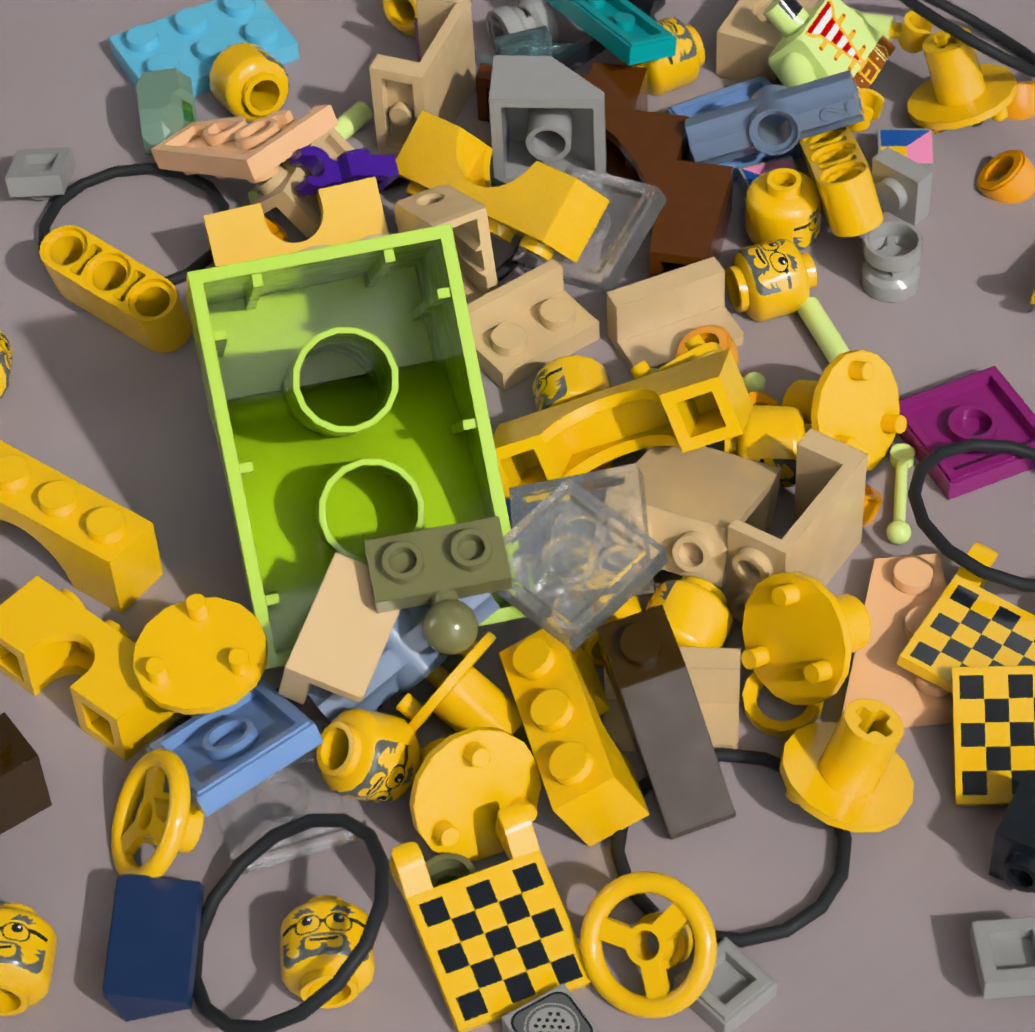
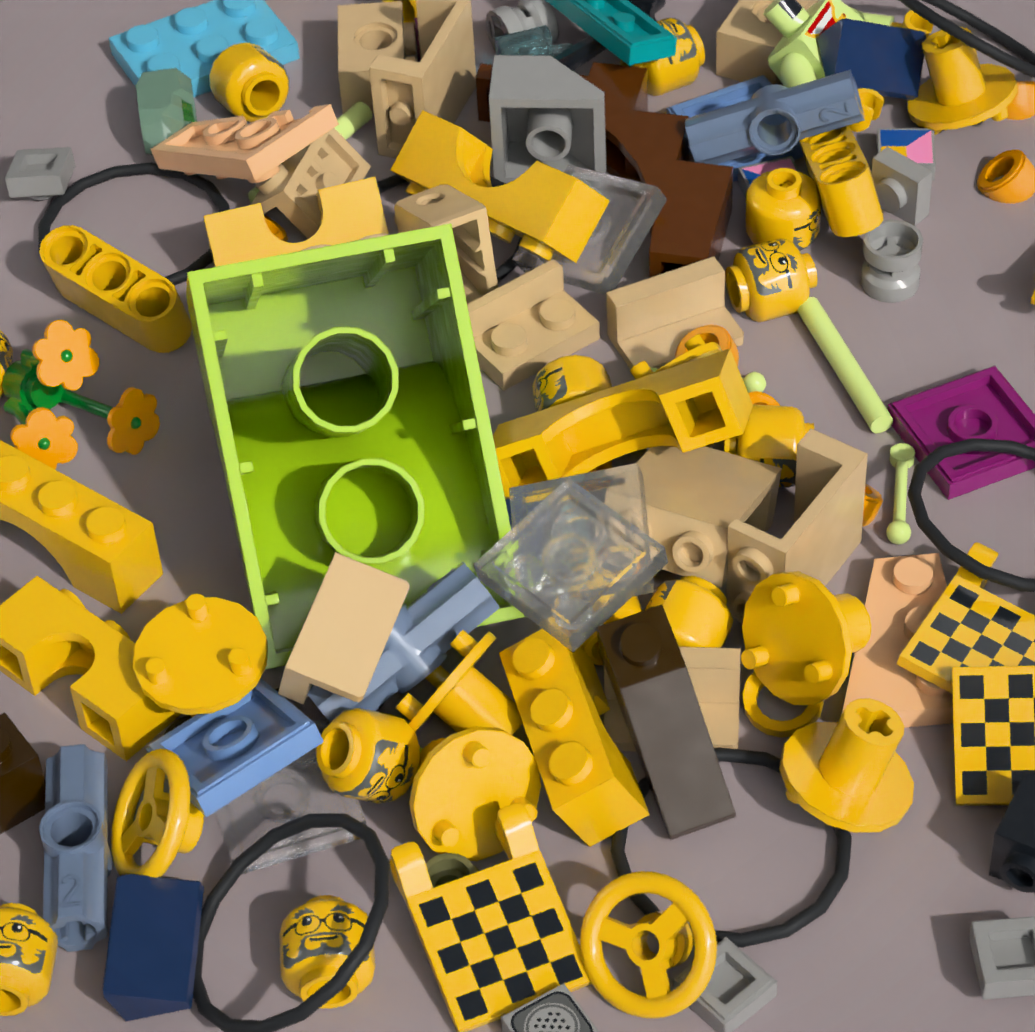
dark purple plate [289,146,399,196] -> none
olive plate [364,516,512,655] -> none
yellow piece [782,349,907,472] -> none
none -> light orange plant [2,320,160,469]
none -> sand blue piece [39,744,113,952]
none -> tan brick [338,1,416,114]
none -> dark blue slope [817,19,926,100]

